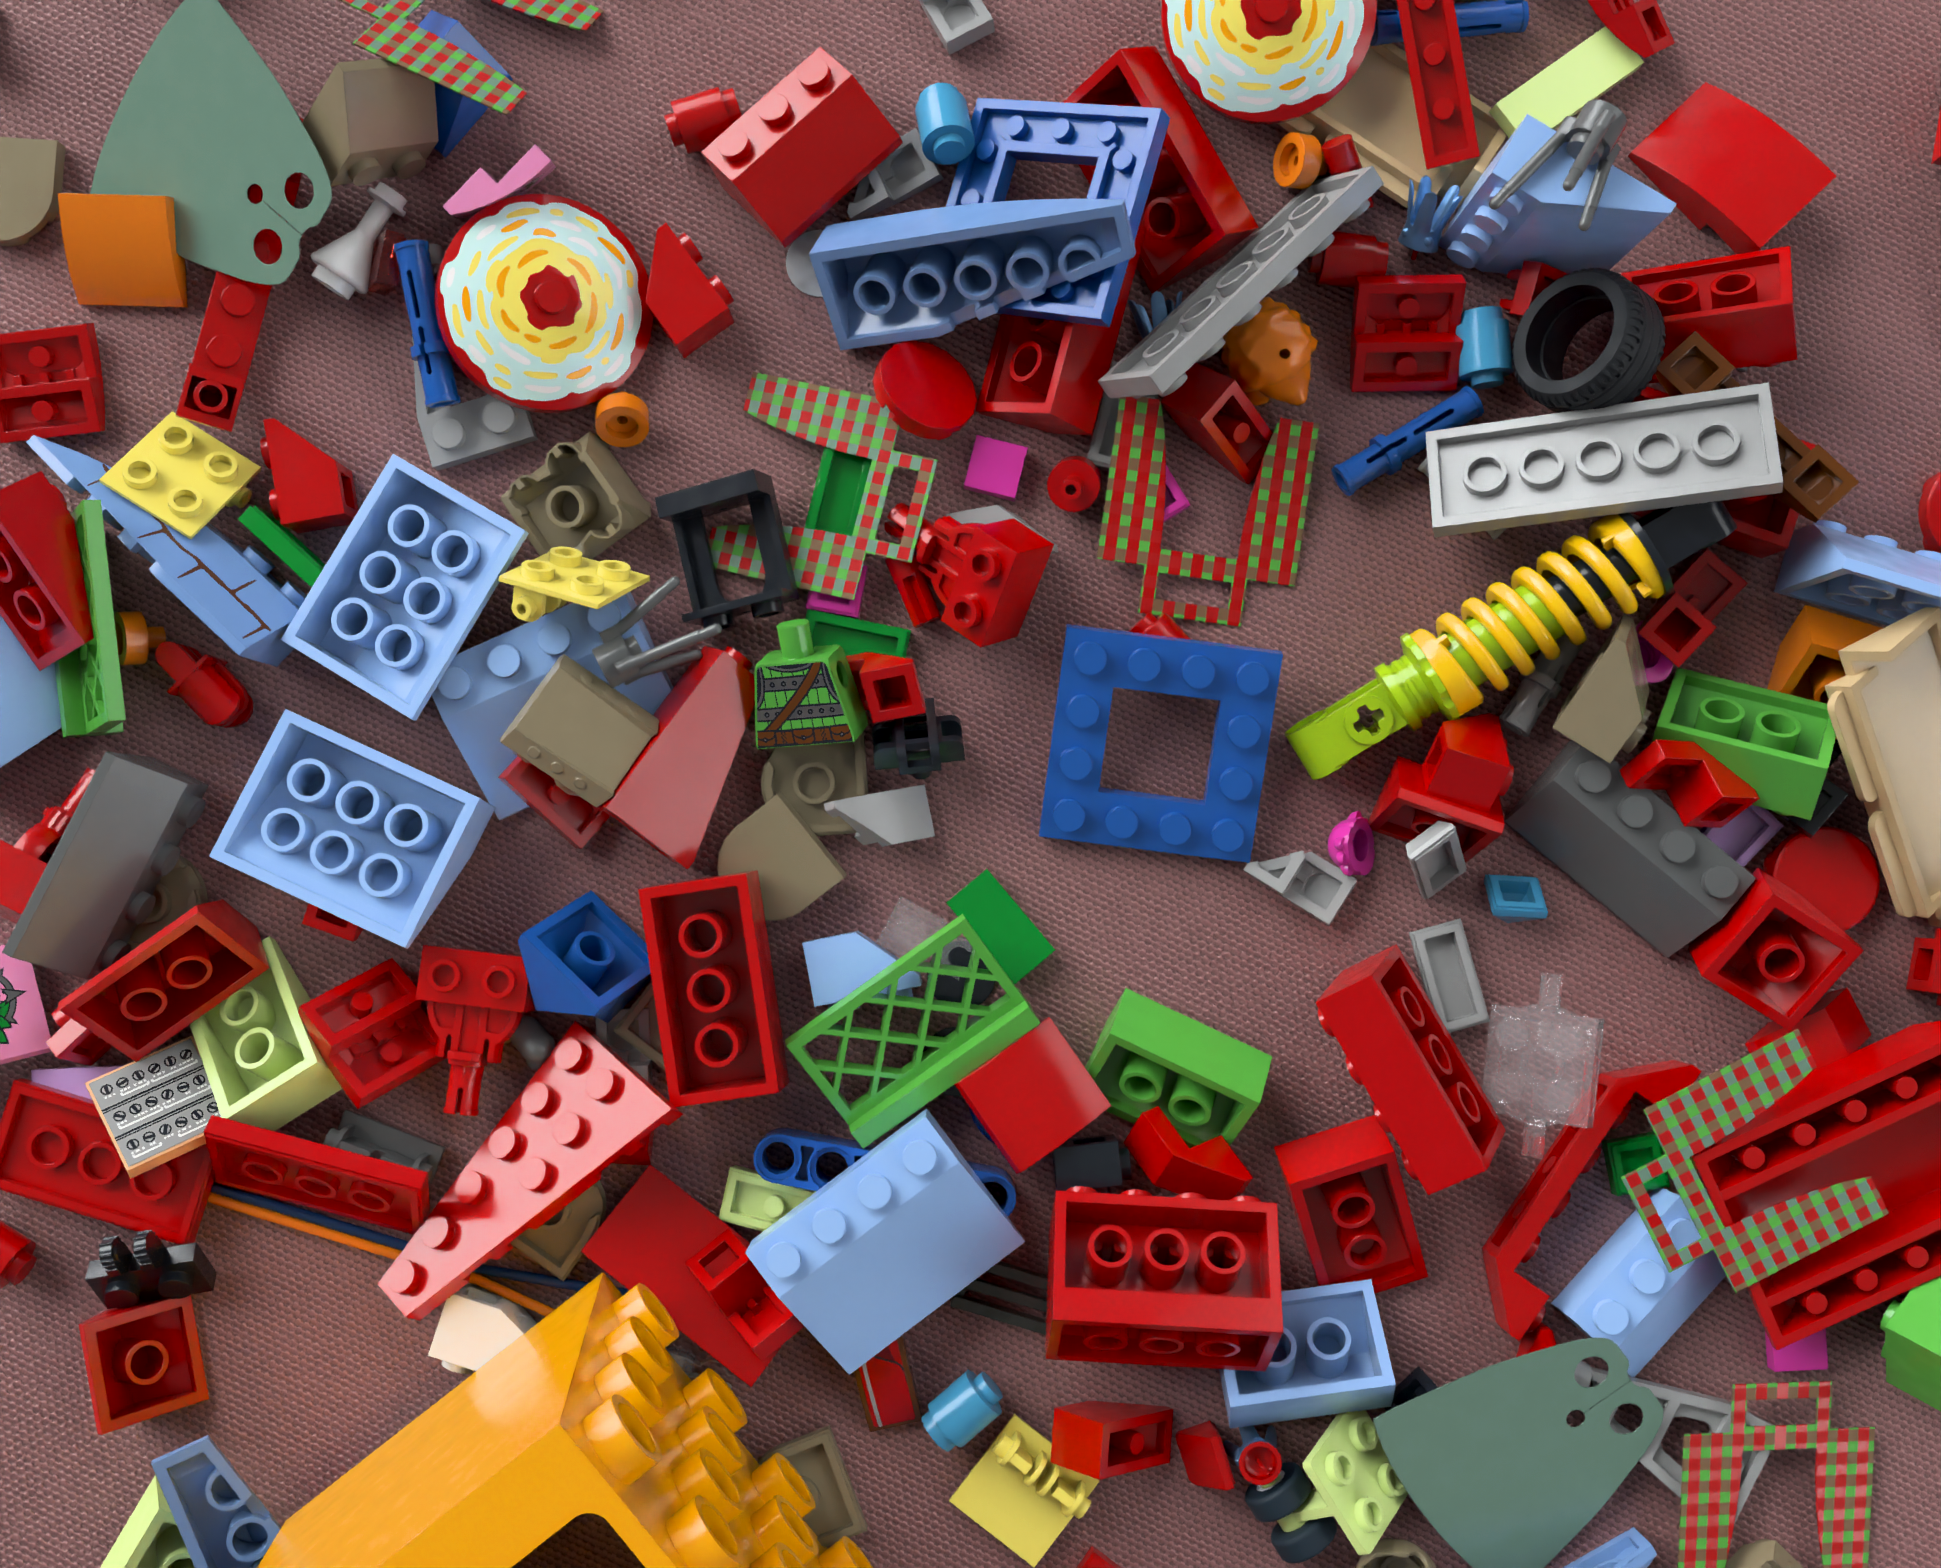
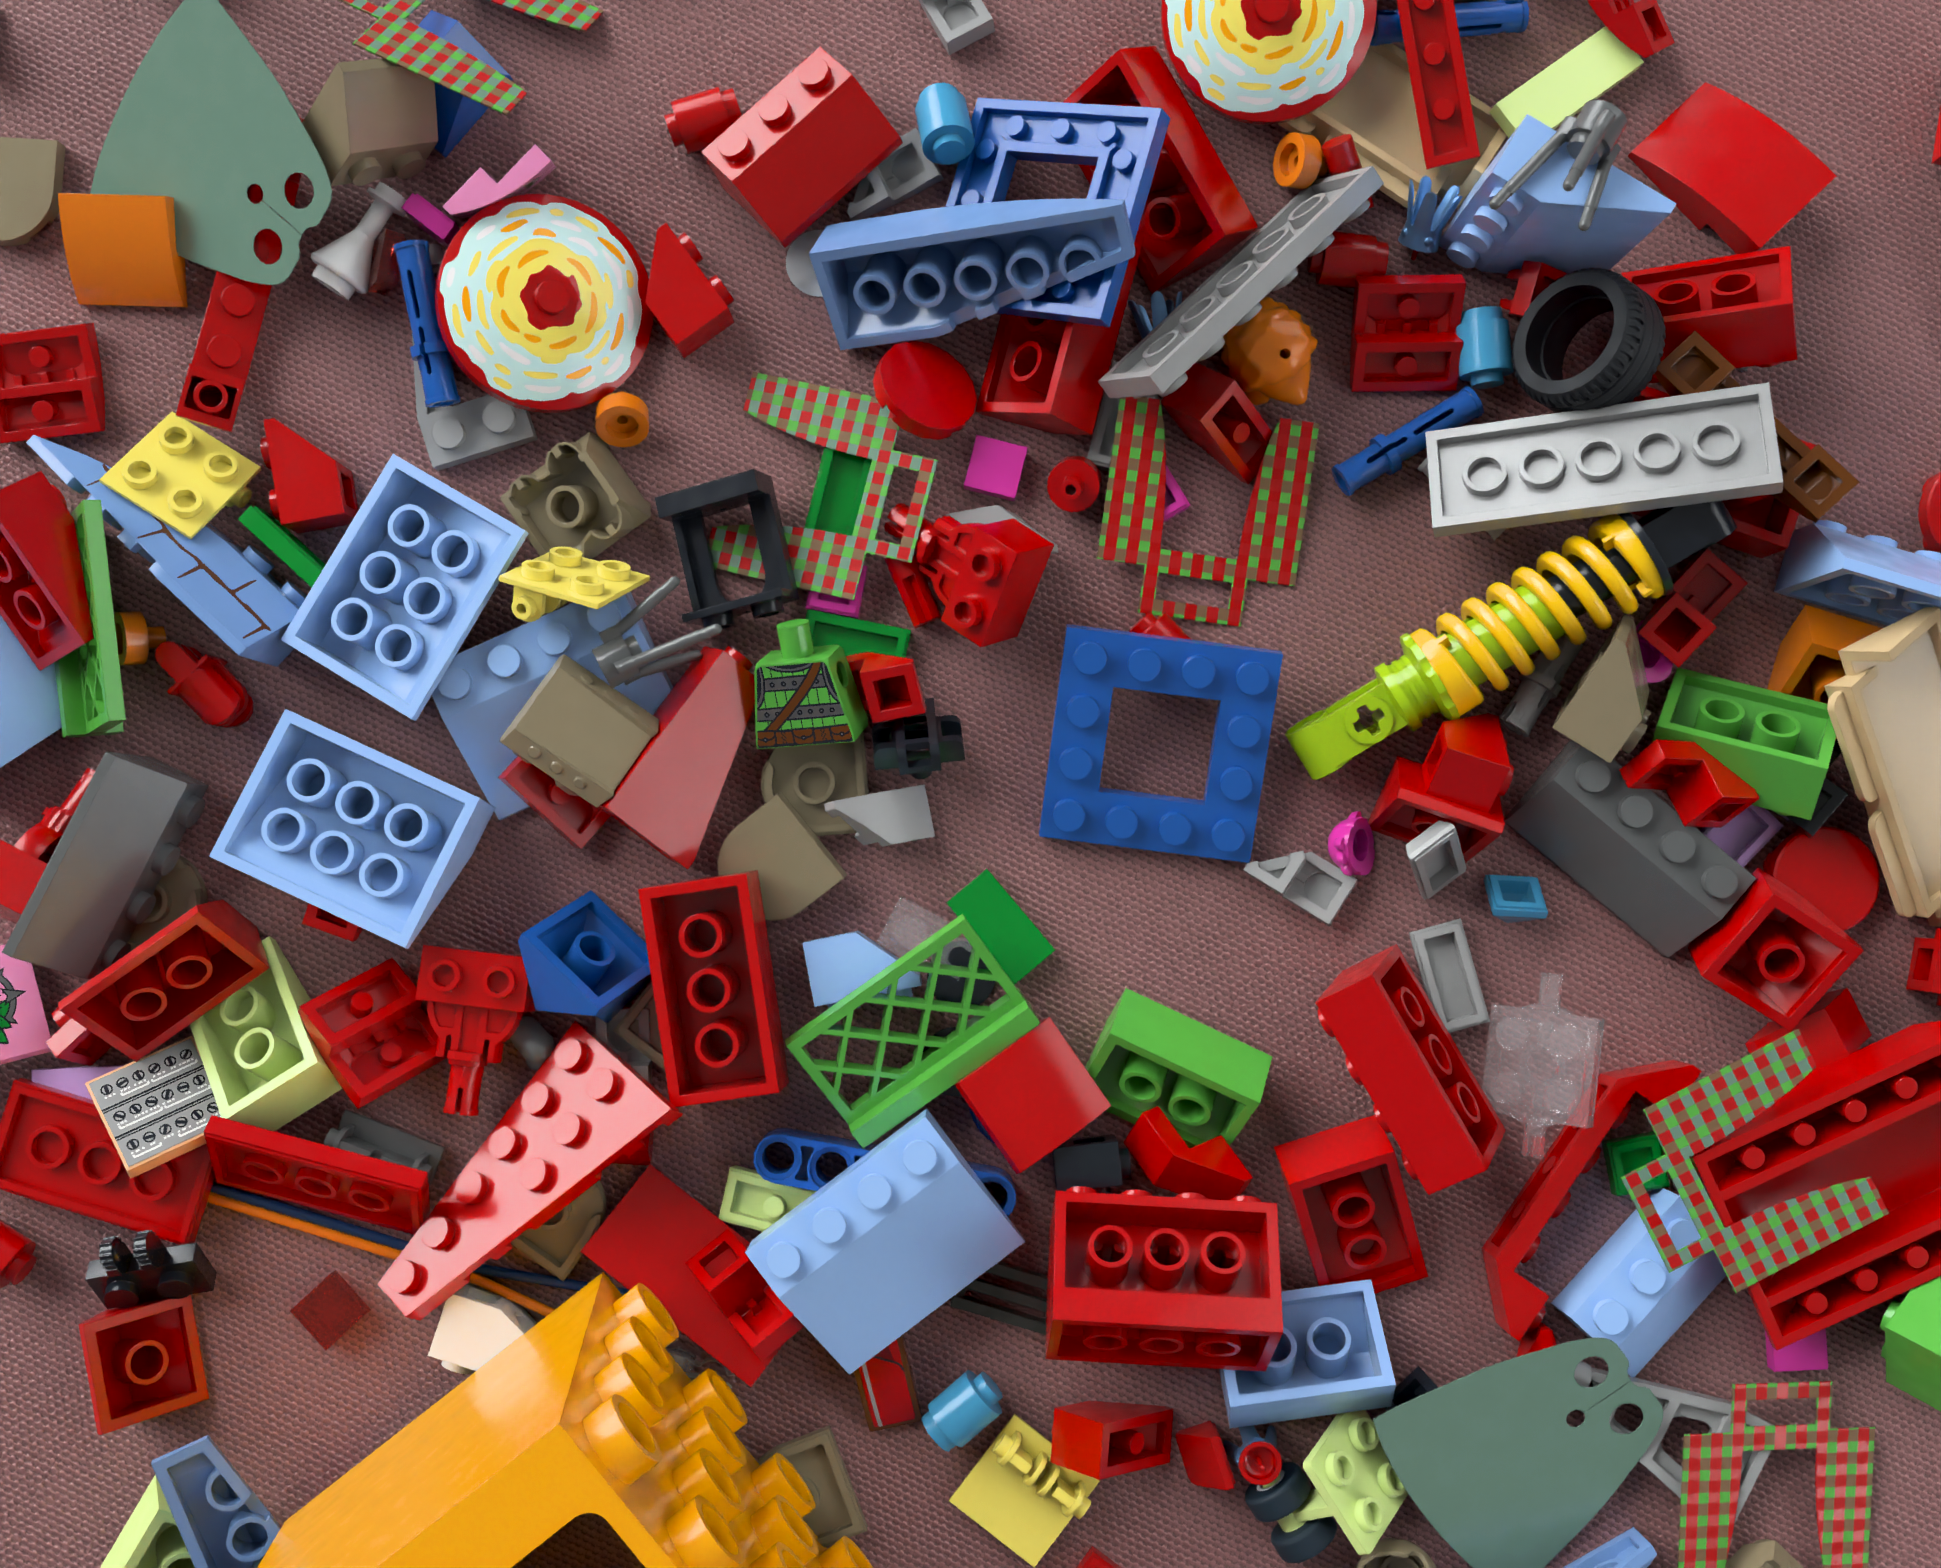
none -> clear red tile [290,1270,371,1351]
none -> dark pink tile [401,193,460,249]

